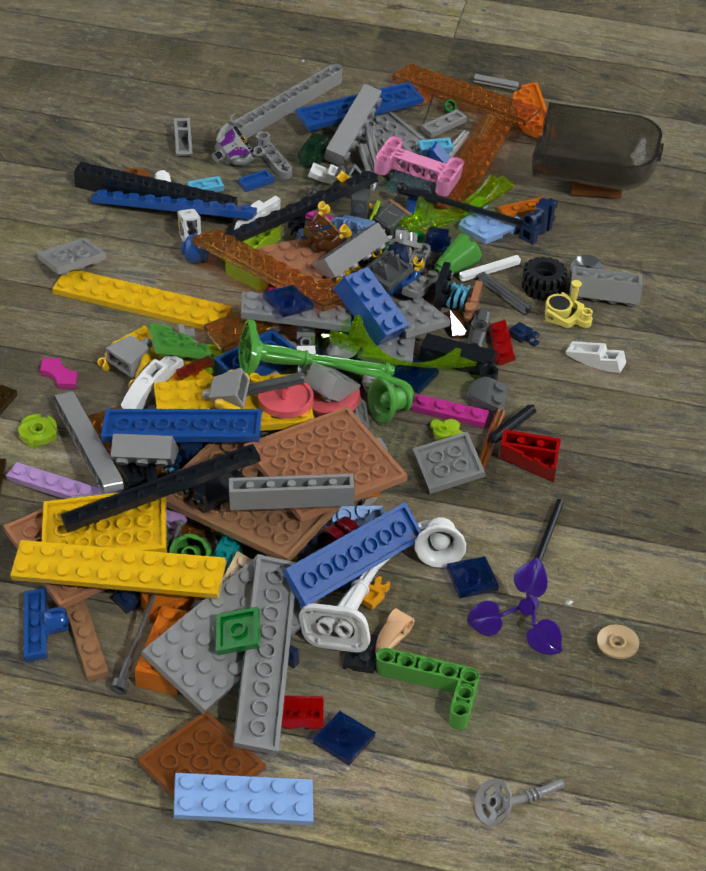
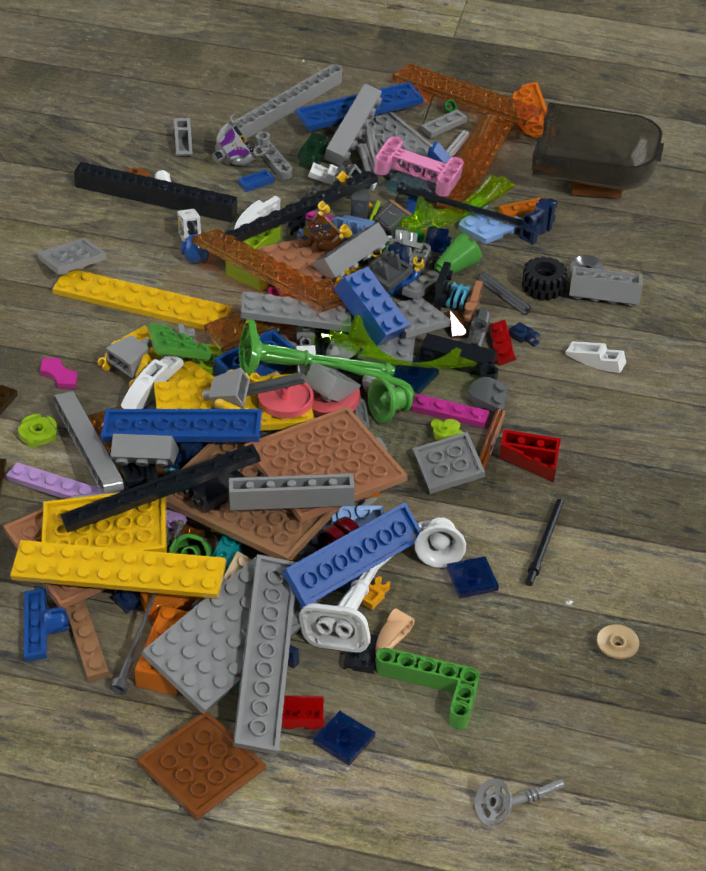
blue plate [91,189,257,219] -> none
light blue plate [174,773,313,825] -> none
clear red axle [176,356,214,380] -> none
medium azure plate [187,176,224,192] -> none
green plate [216,606,261,655] -> none
clear blue plate [262,285,314,317] -> none
medium azure plate [418,137,454,155] -> none
white axle [458,255,521,282] -> none
dark purple plant [467,558,563,655] -> none
light grey axle [473,74,519,91] -> none
black axle [488,404,537,444] -> none
light yellow piece [544,280,593,328] -> none

